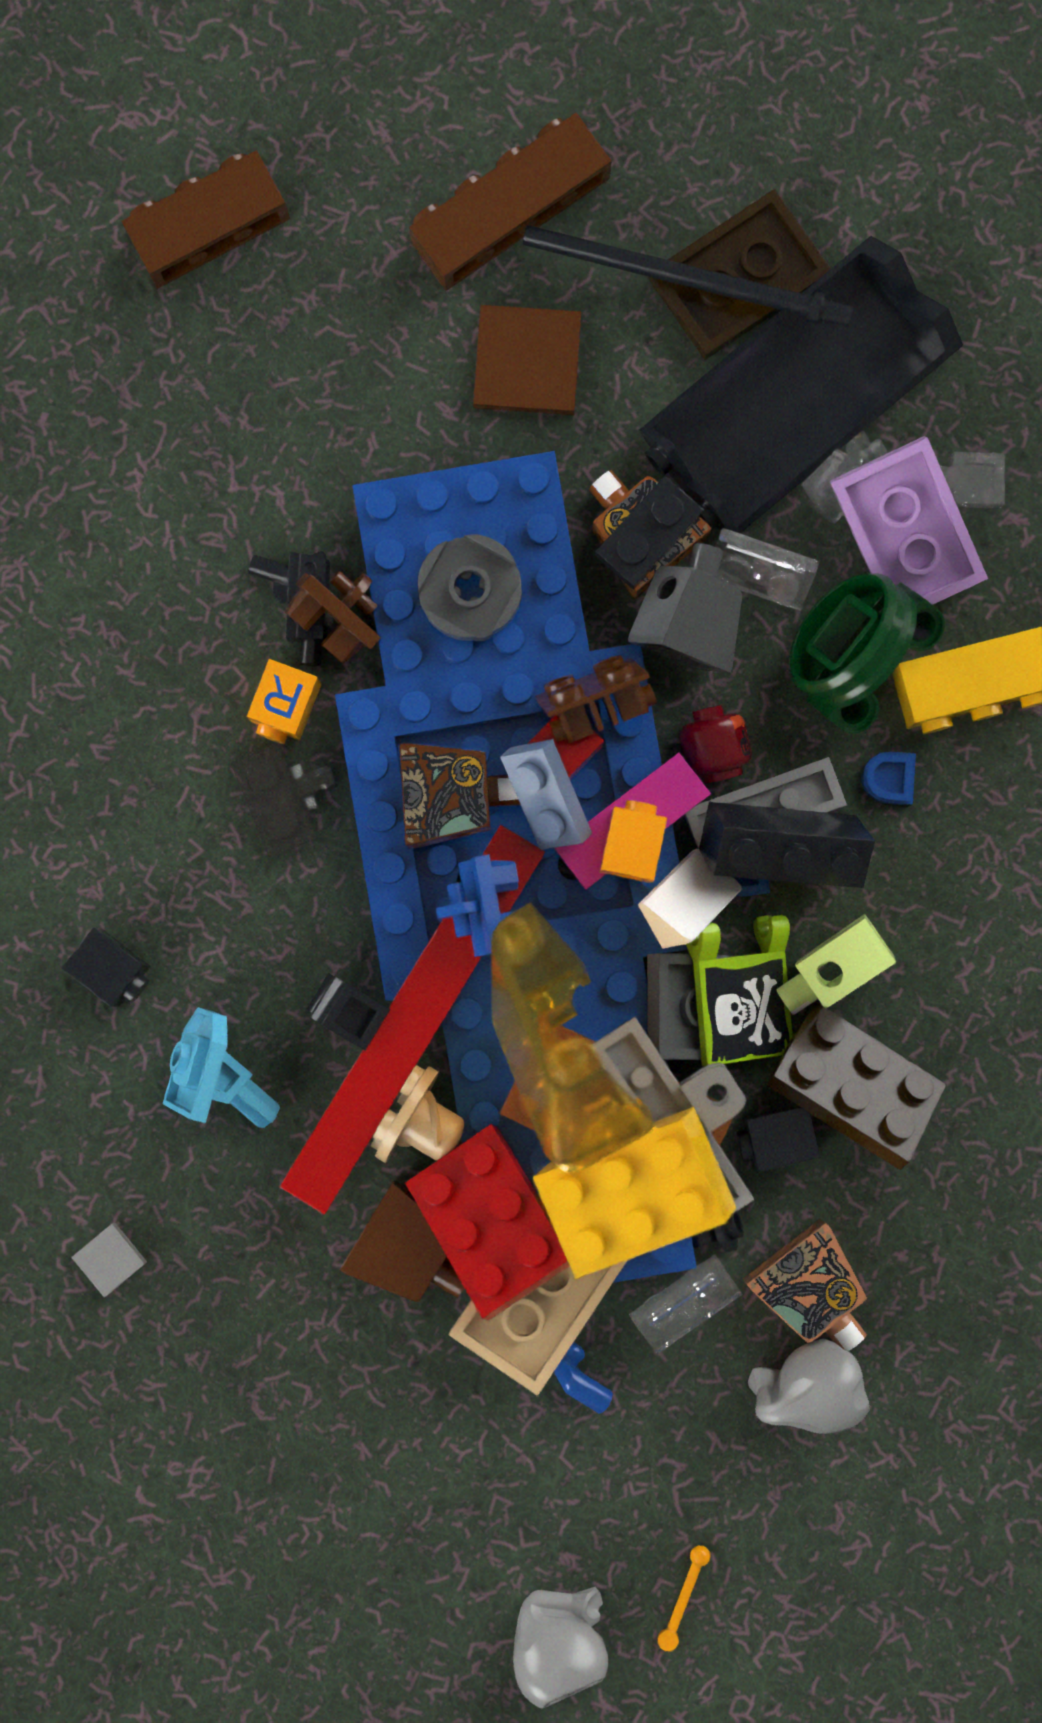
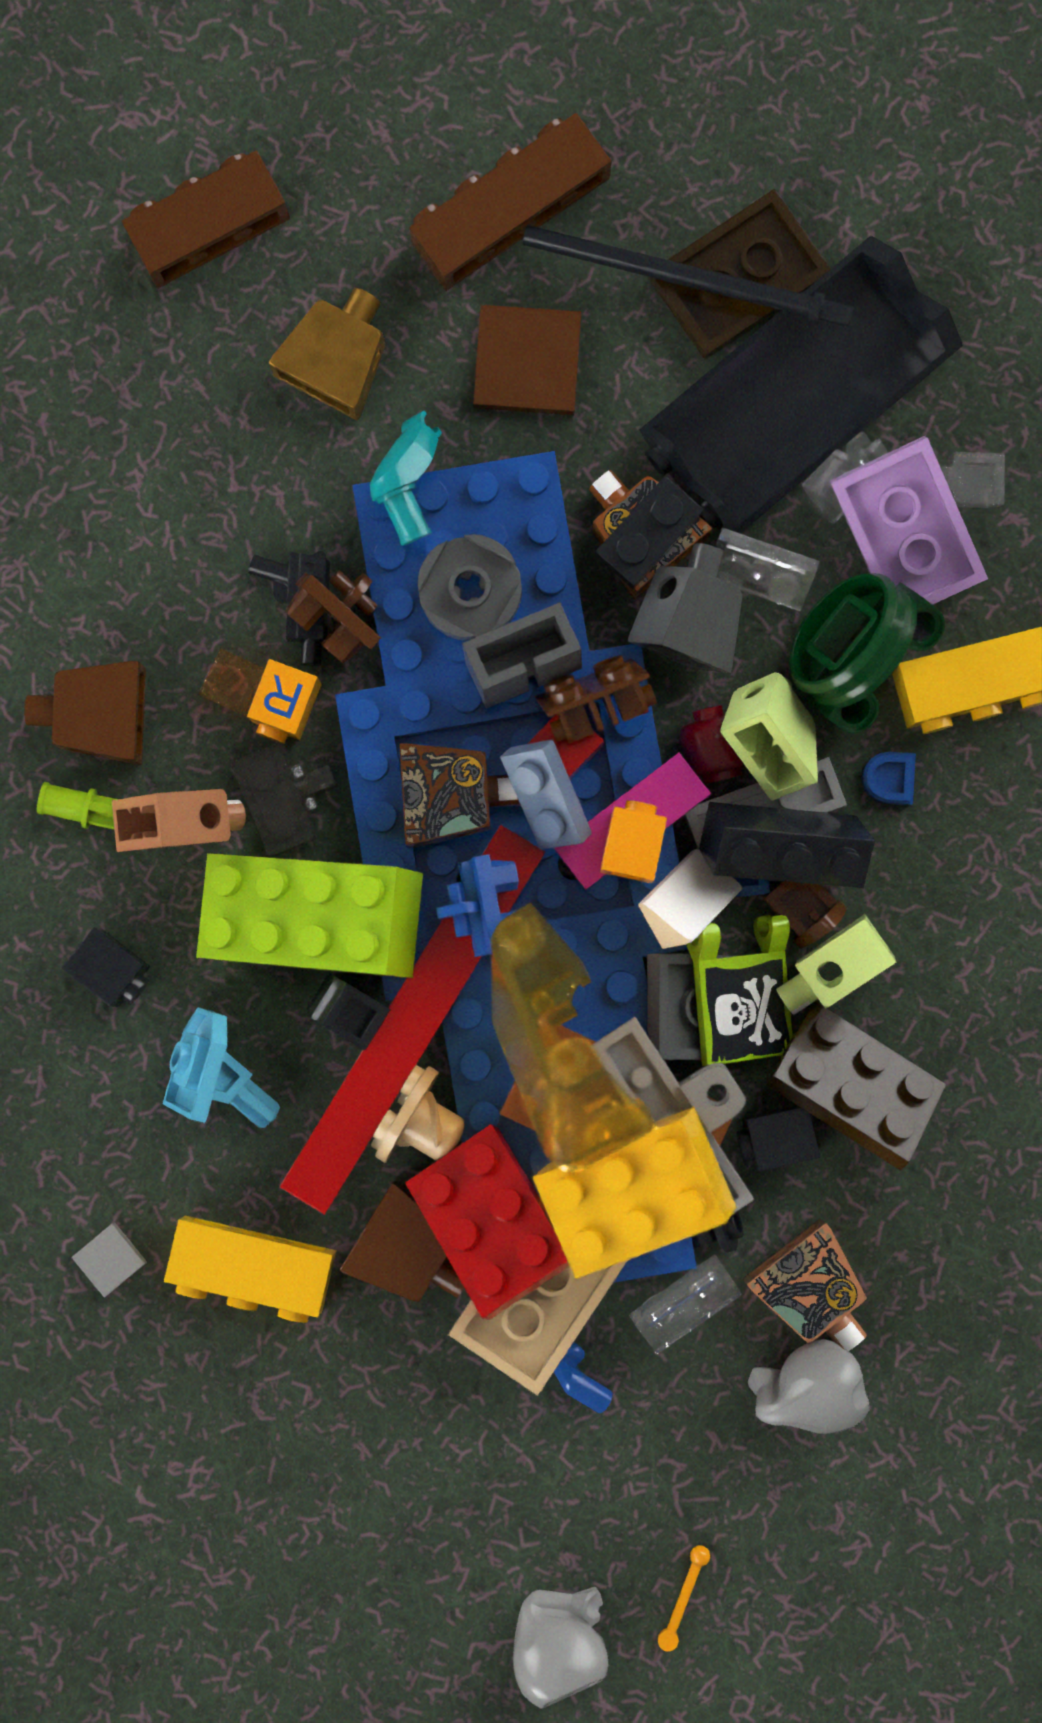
none -> reddish brown torso [24,661,146,765]
none -> lime axle [37,782,118,829]
none -> nougat torso [112,789,246,852]
none -> yellow brick [164,1216,337,1323]
none -> lime brick [196,853,423,978]
none -> clear orange tile [198,648,265,717]
none -> pearl gold torso [269,288,385,421]
none -> teal arm [370,410,442,546]
none -> dark grey piece [462,603,582,709]
none -> yellowish green torso [721,672,818,801]
none -> reddish brown tile [763,881,847,949]

